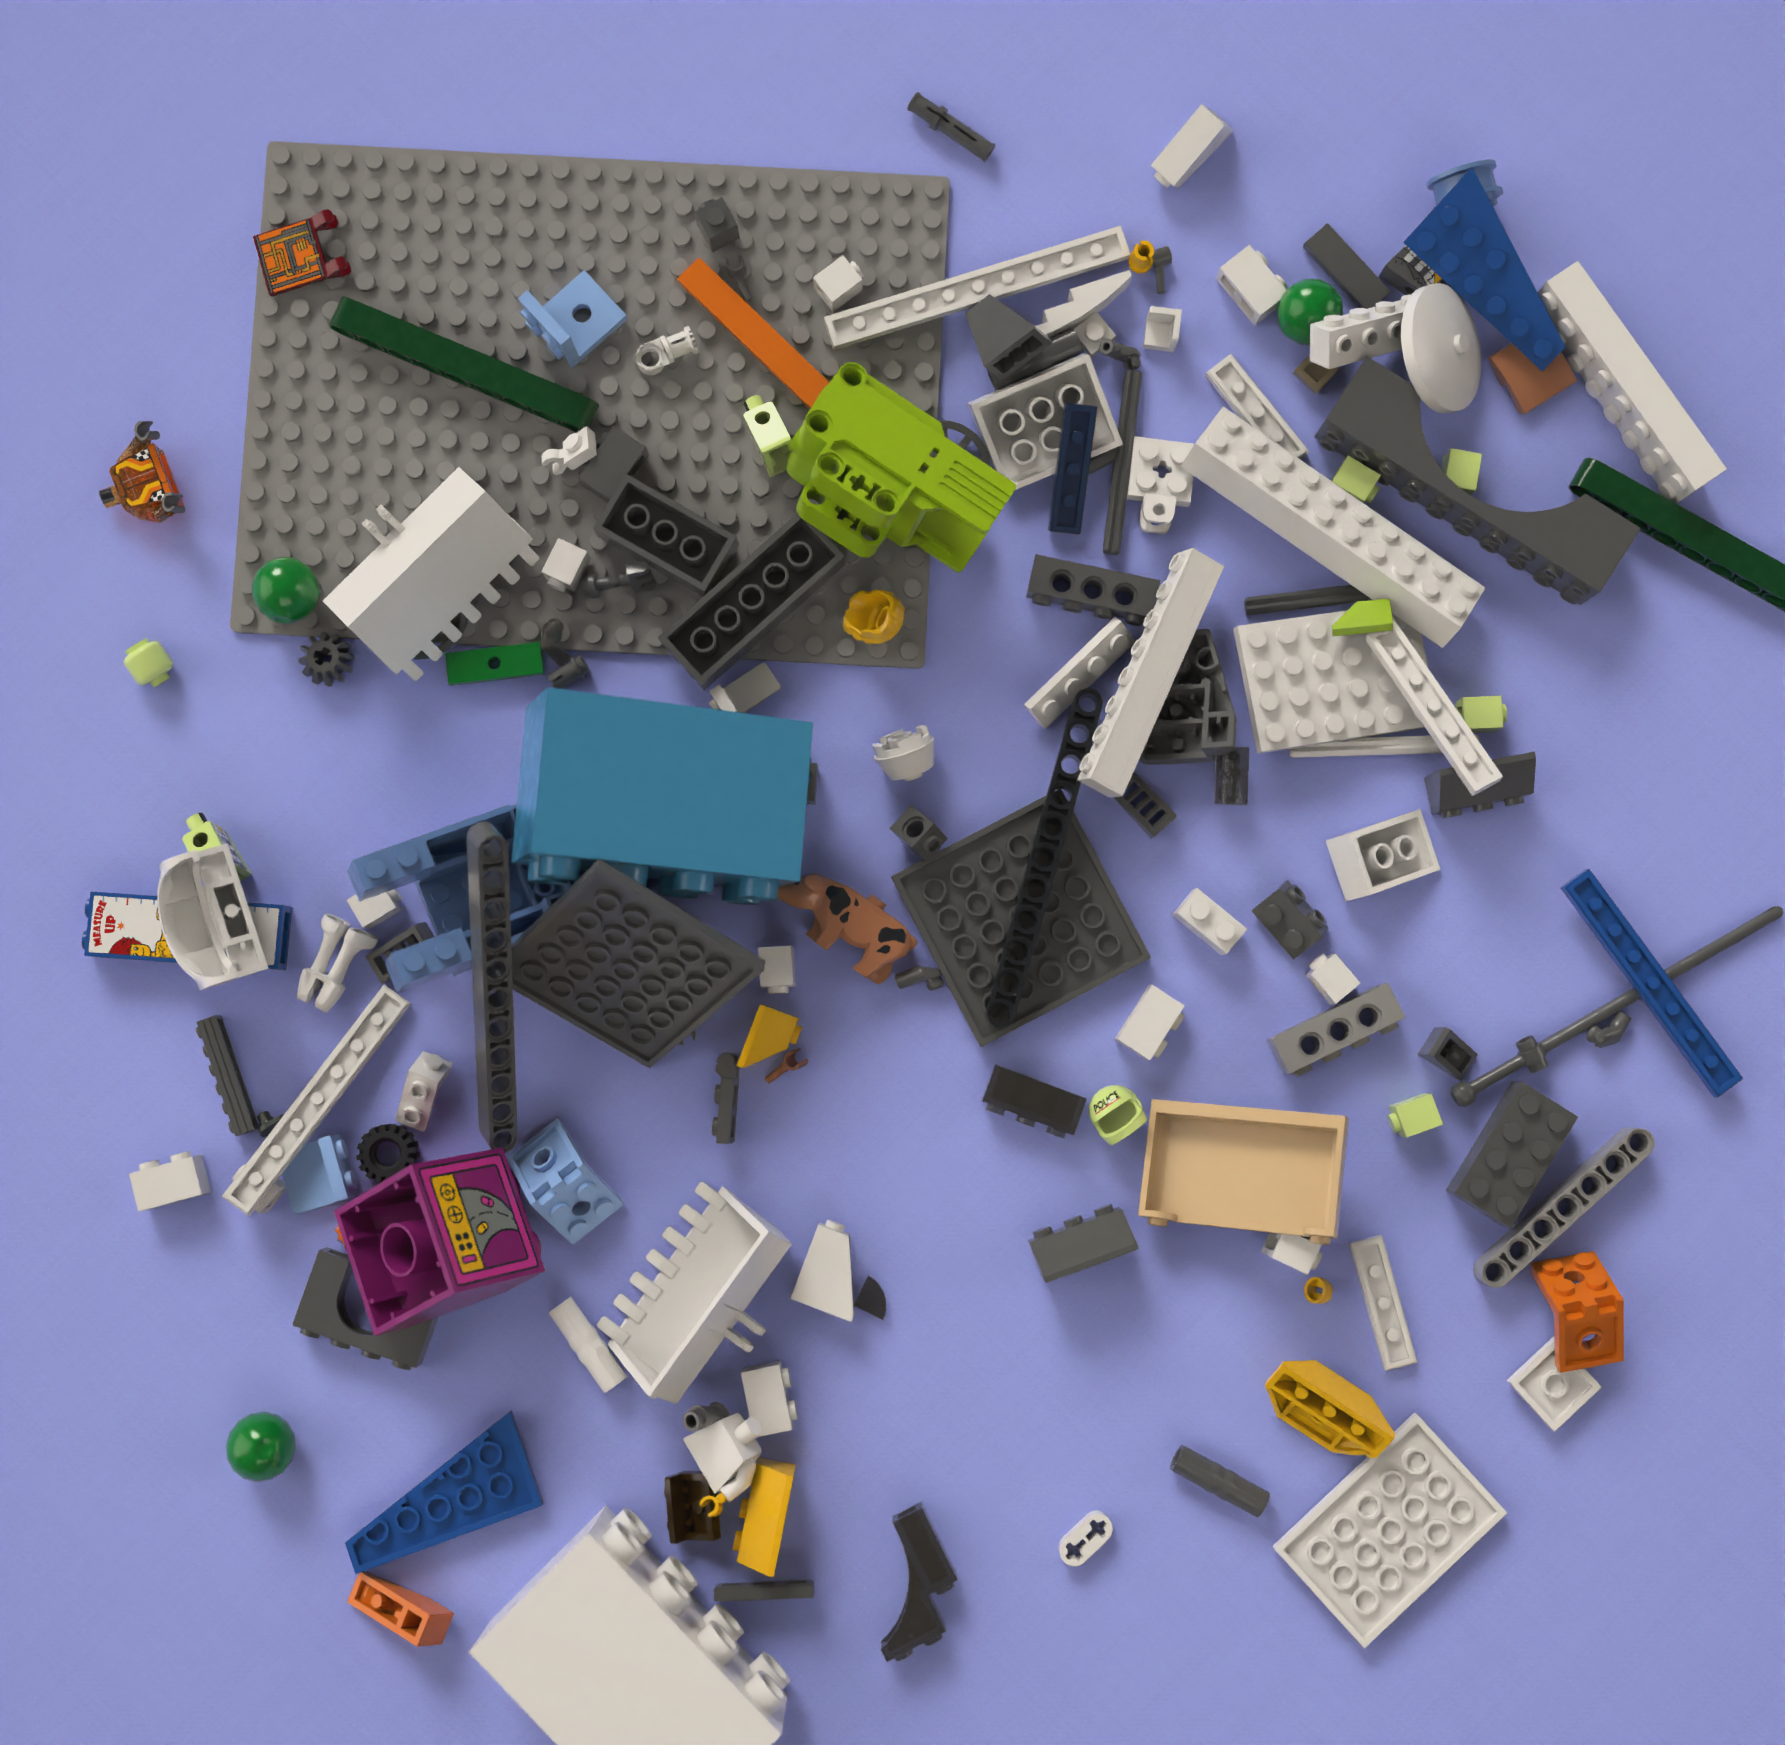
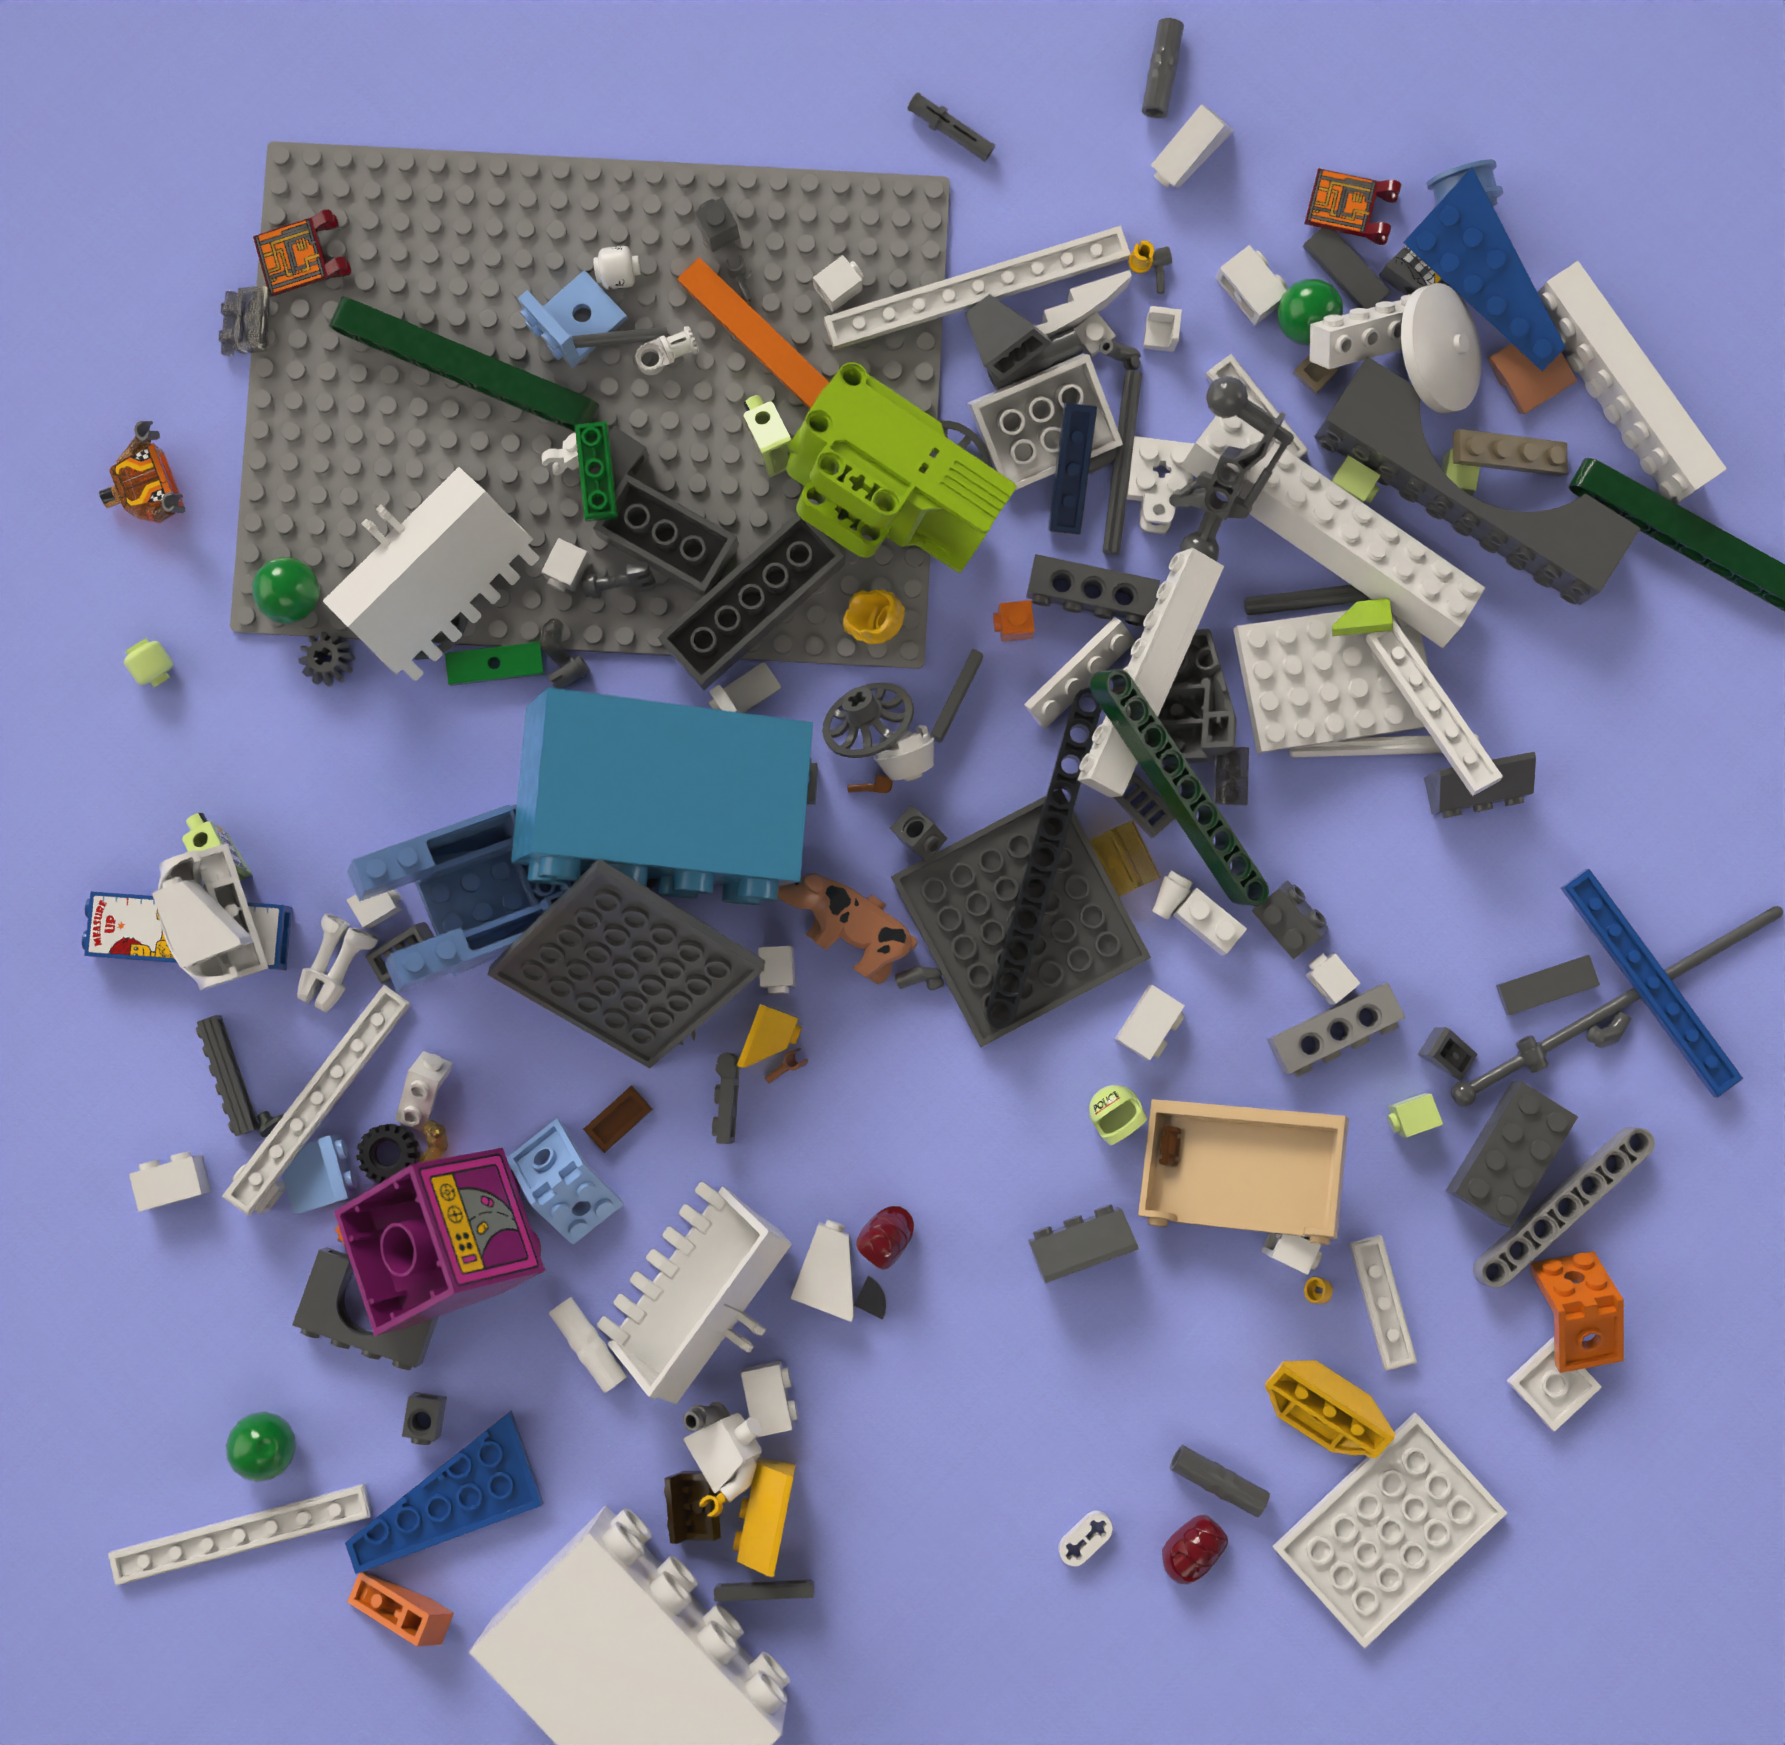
dark grey beam [467,822,518,1153] -> none
clear smoke arch [881,1501,958,1662] -> none
clear smoke brick [981,1064,1087,1139] -> none
white slope [1326,809,1441,901] -> none
yellowish green brick [1455,696,1507,733] -> none
none -> white tile [108,1483,373,1586]
none -> white slope [152,877,253,968]
none -> clear smoke plate [218,285,271,356]
none -> dark grey brick [402,1392,447,1445]
none -> clear yellow arm [417,1120,448,1163]
none -> dark grey bar [572,327,668,348]
none -> green tile [575,421,618,522]
none -> reddish brown tile [583,1085,653,1153]
none -> white head [593,246,641,290]
none -> dark grey wheel [822,682,914,758]
none -> dark orange hand [847,774,893,793]
none -> dark red piece [856,1206,914,1269]
none -> dark grey tile [930,649,983,743]
none -> orange brick [993,600,1035,642]
none -> clear yellow panel [1089,820,1160,897]
none -> dark green beam [1090,669,1269,906]
none -> dark grey axle [1141,18,1184,118]
none -> white cone [1152,870,1193,920]
none -> reddish brown piece [1159,1126,1181,1166]
none -> dark red piece [1162,1515,1228,1585]
none -> dark grey piece [1169,376,1294,562]
none -> flag [1304,168,1401,245]
none -> dark tan plate [1453,429,1568,476]
none -> dark grey tile [1496,955,1600,1016]

